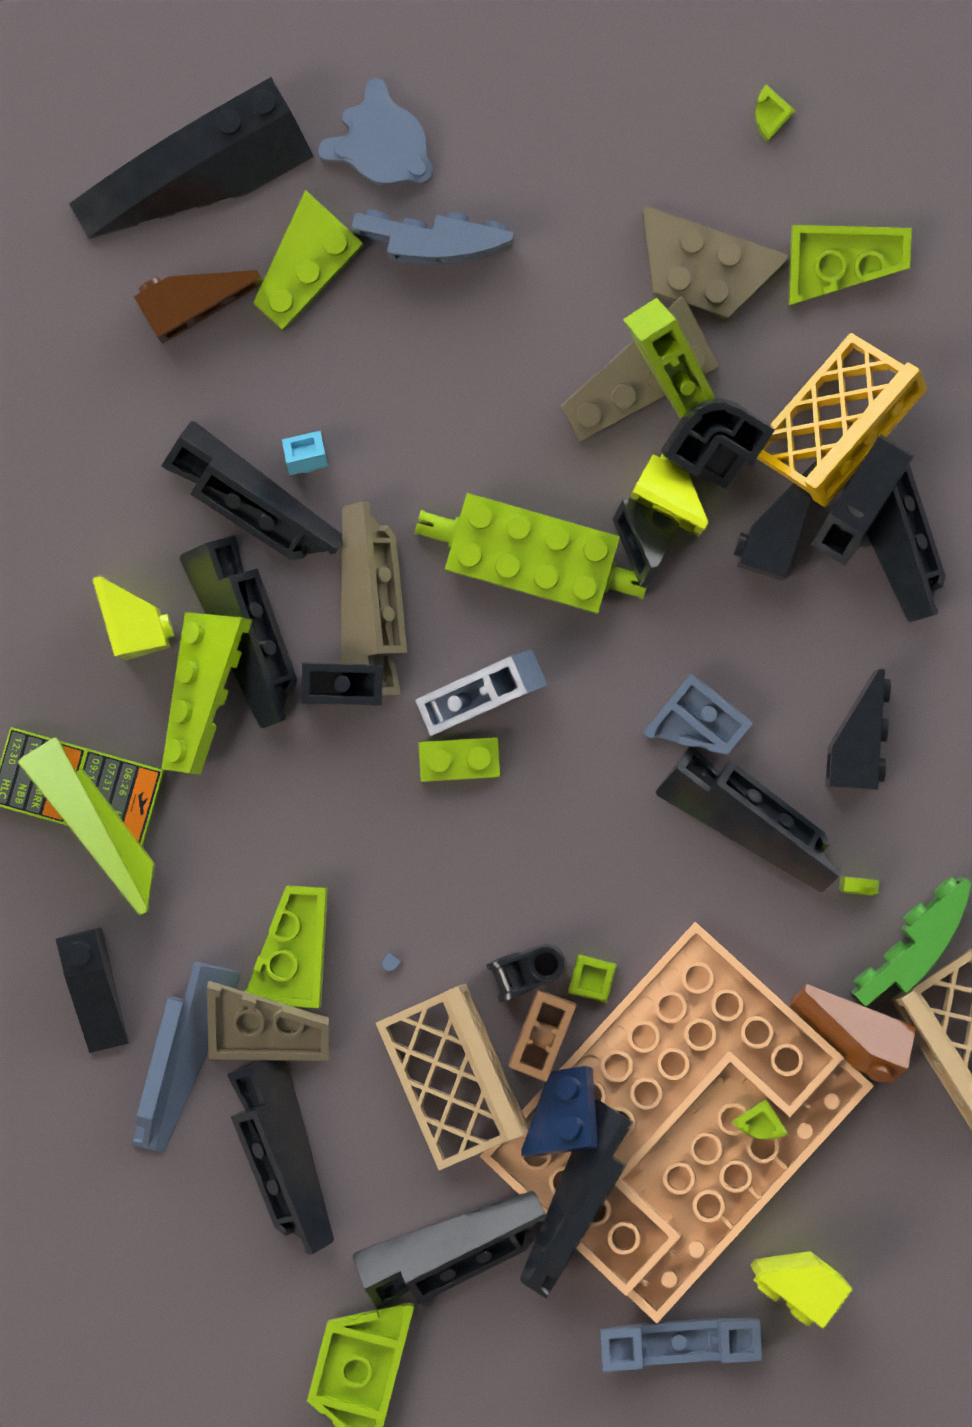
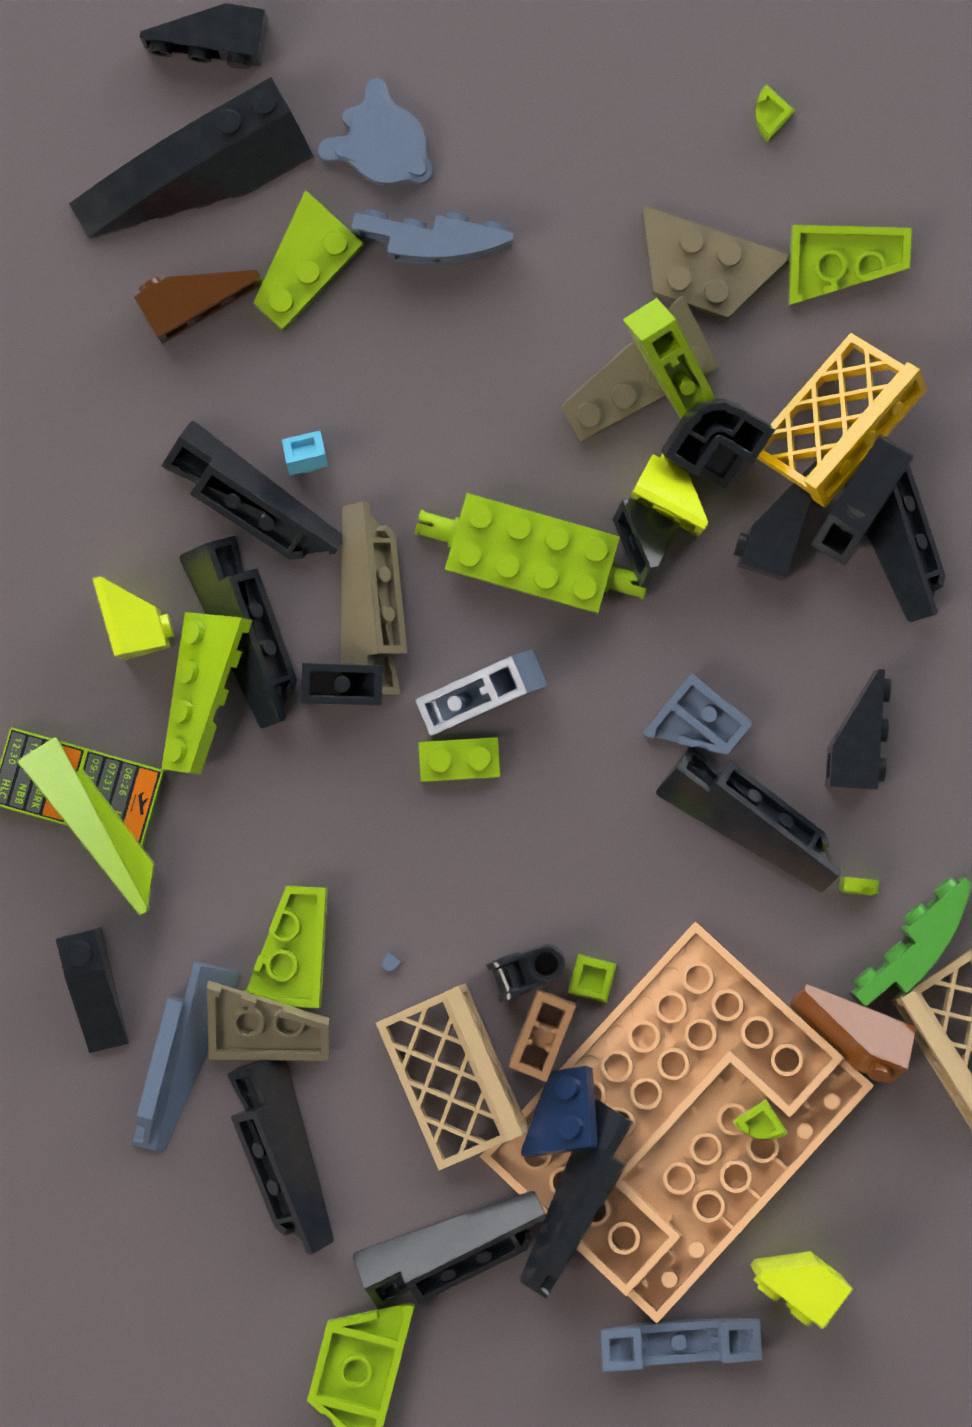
none -> black slope [139,3,268,69]

